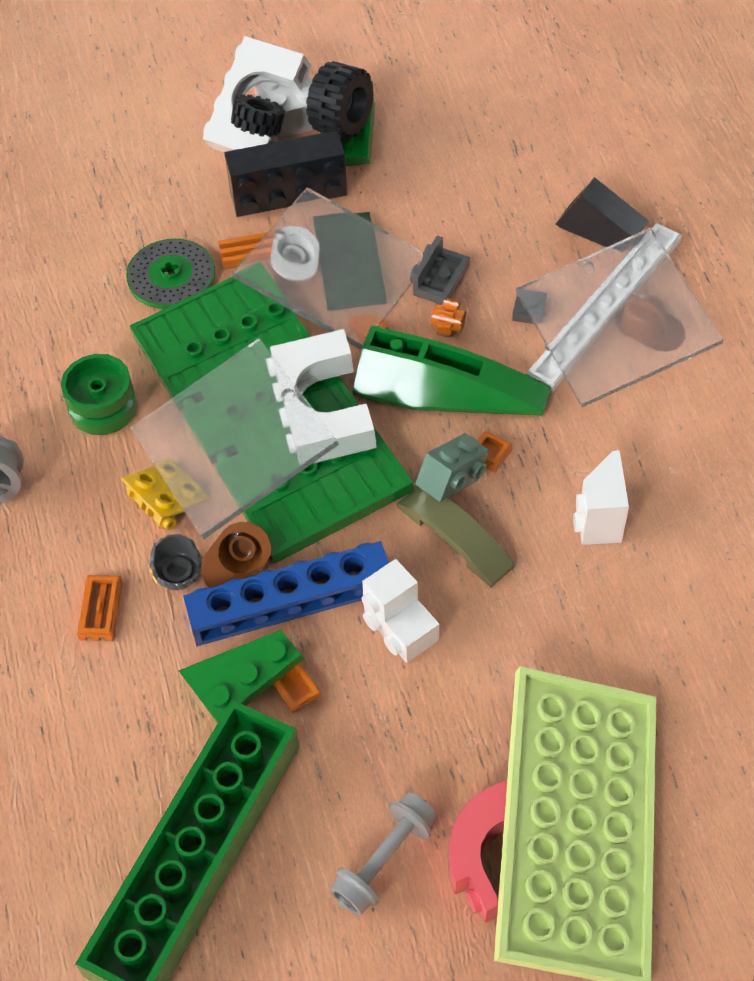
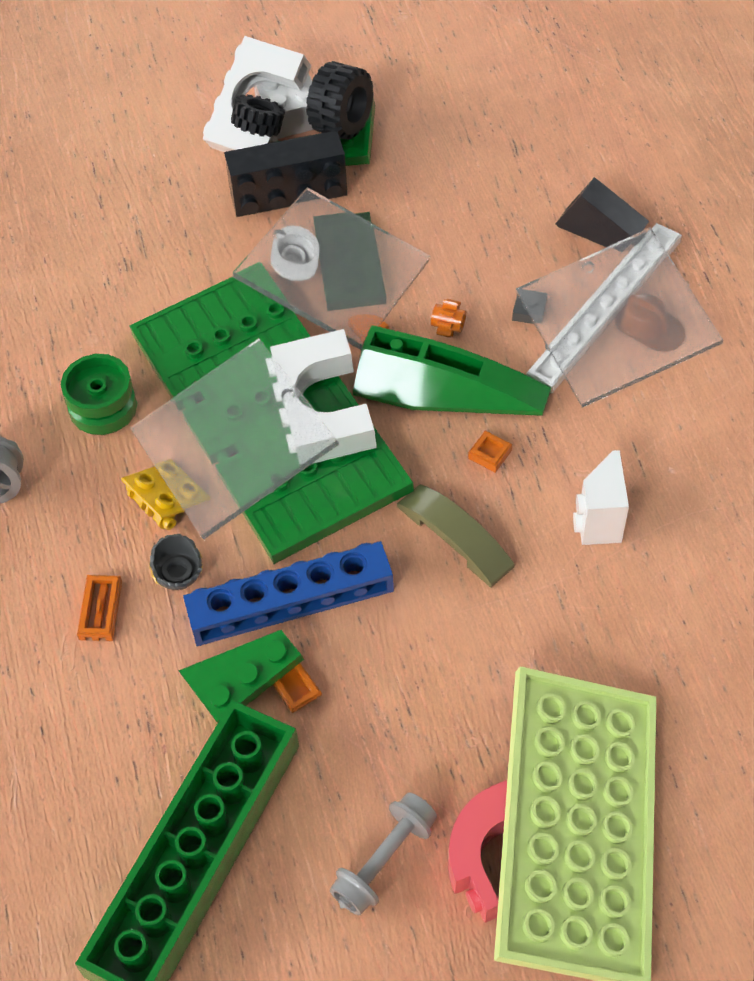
piece [126,238,215,309] -> none
dark orange piece [201,522,271,588] -> none
orange tile [218,231,276,269] -> none
white brick [362,559,440,663] -> none
dark grey bracket [410,235,470,305] -> none
sand green brick [415,433,490,502] -> none

